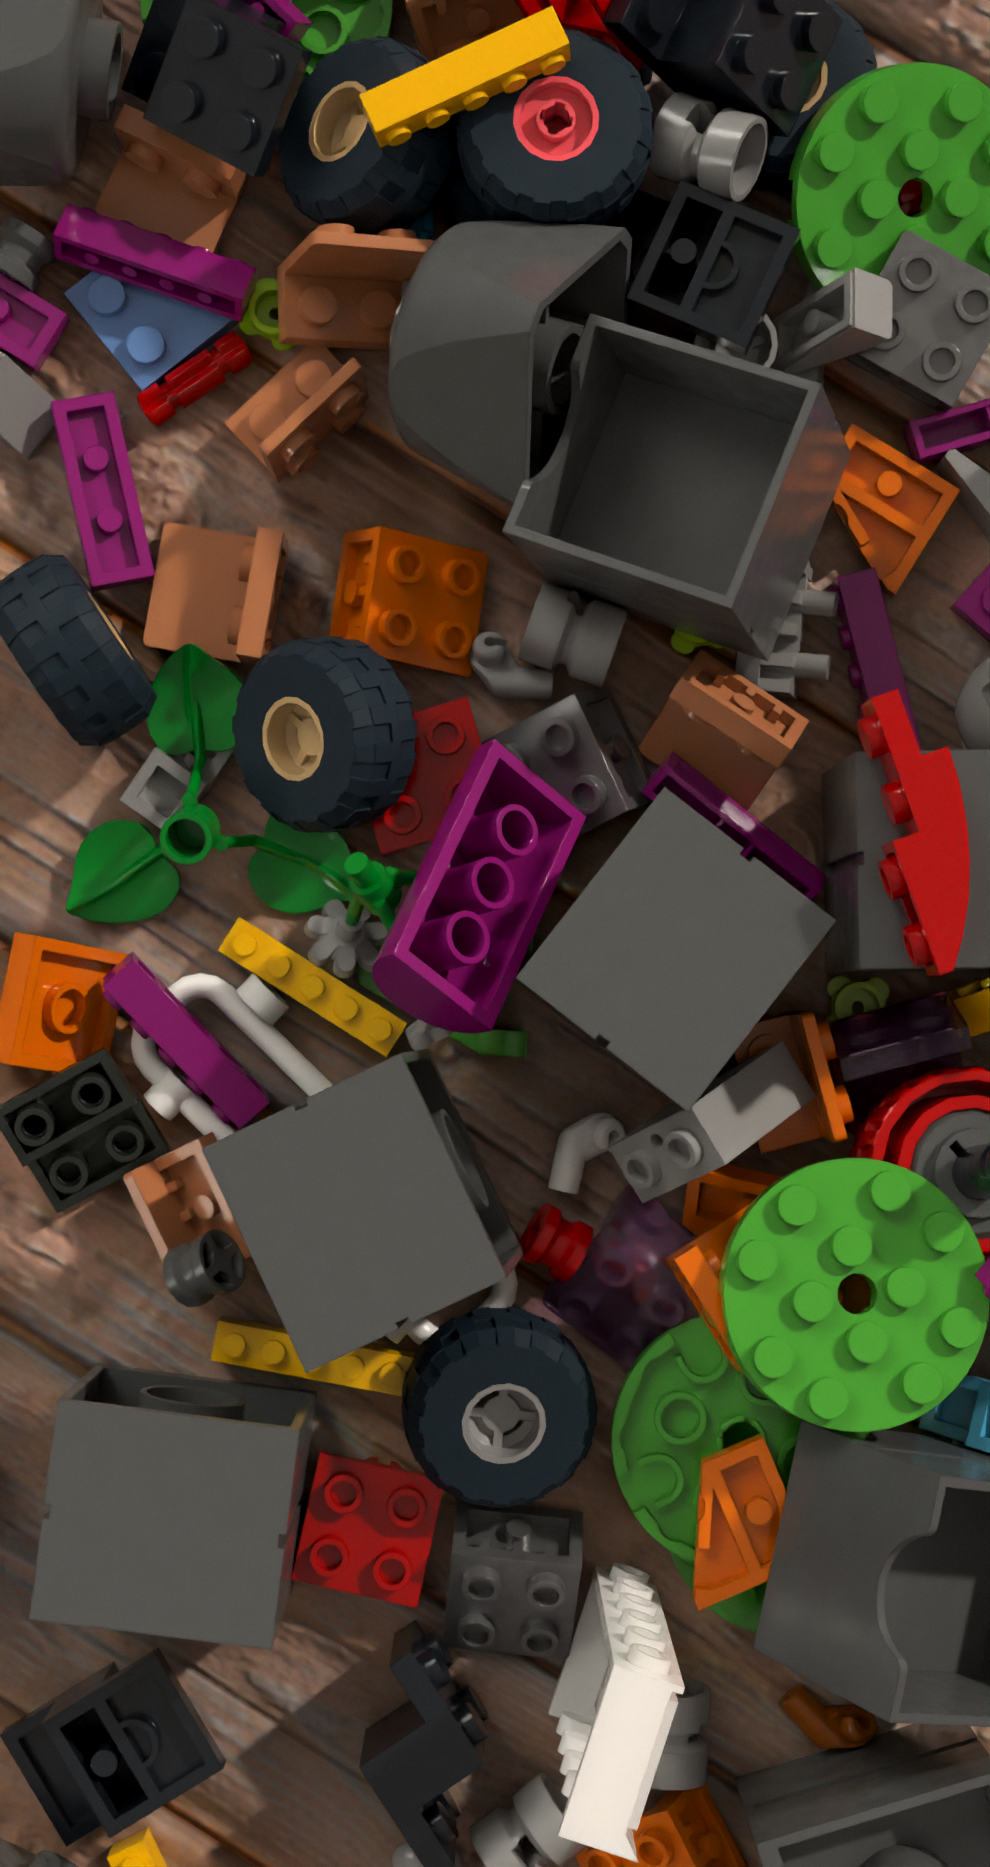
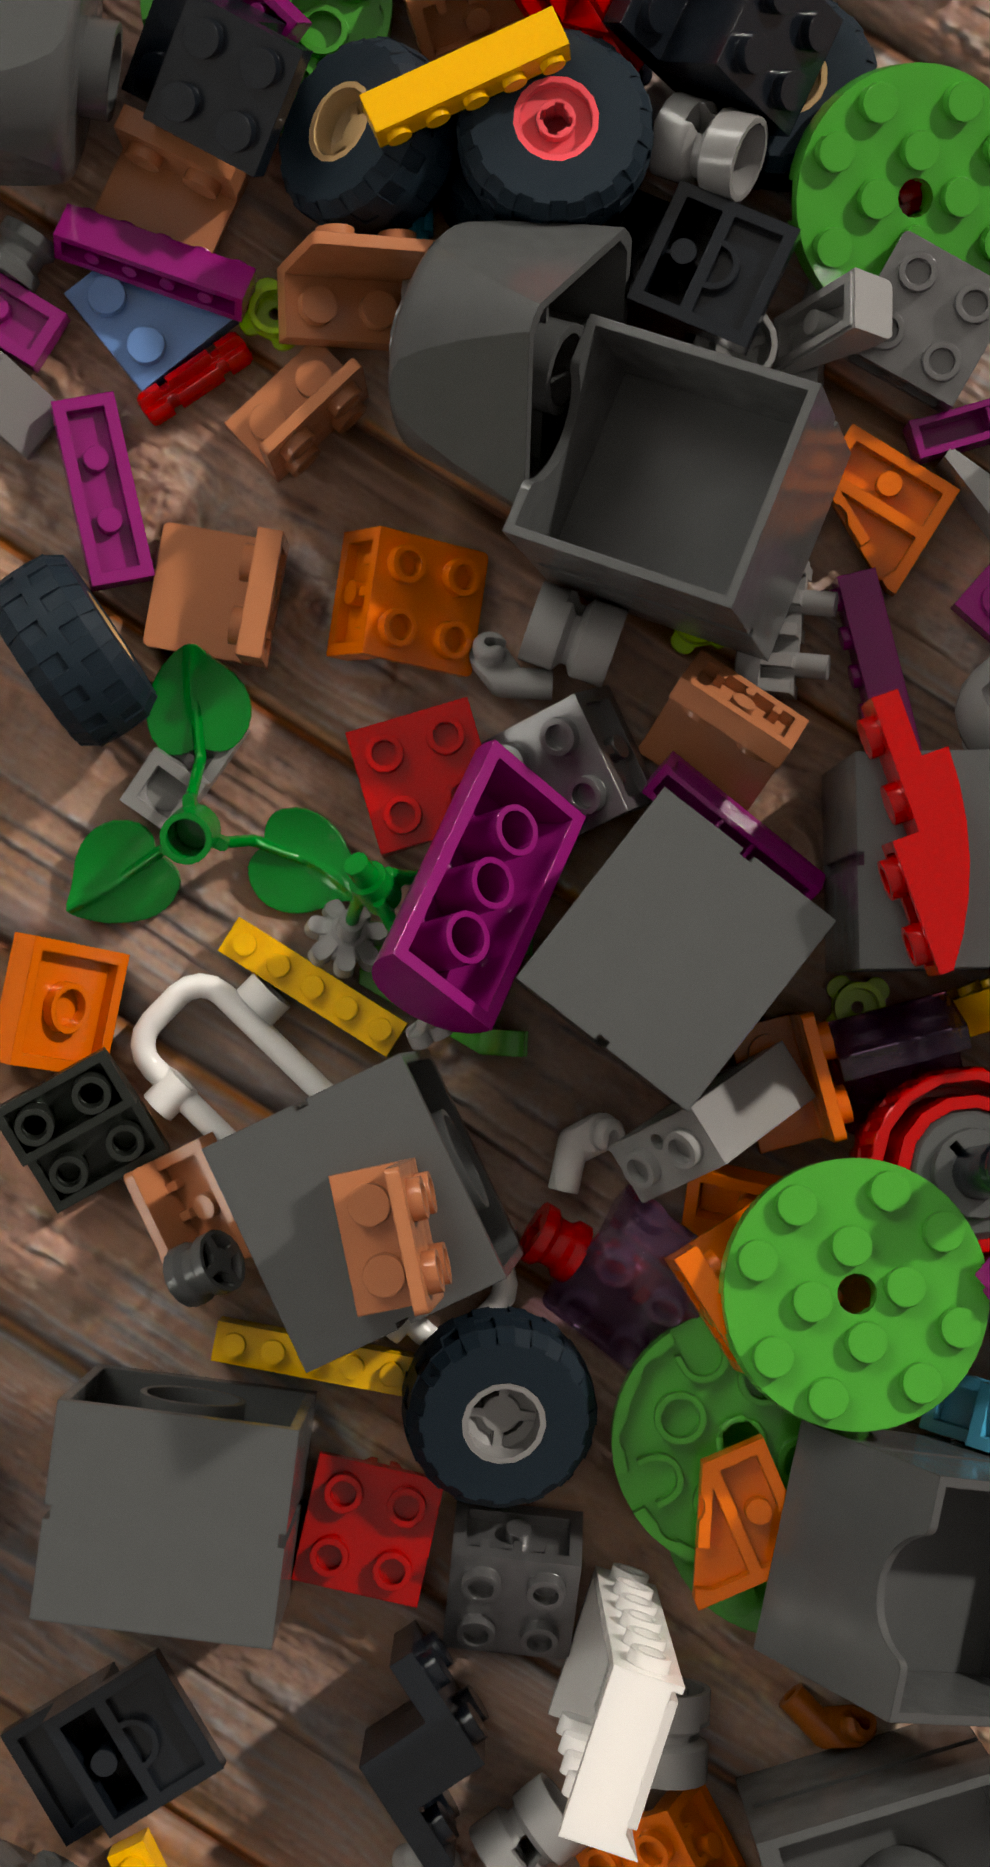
magenta piece [102,951,270,1129] -> none
black wheel [232,637,418,833] -> none
none -> nougat bracket [328,1157,452,1317]

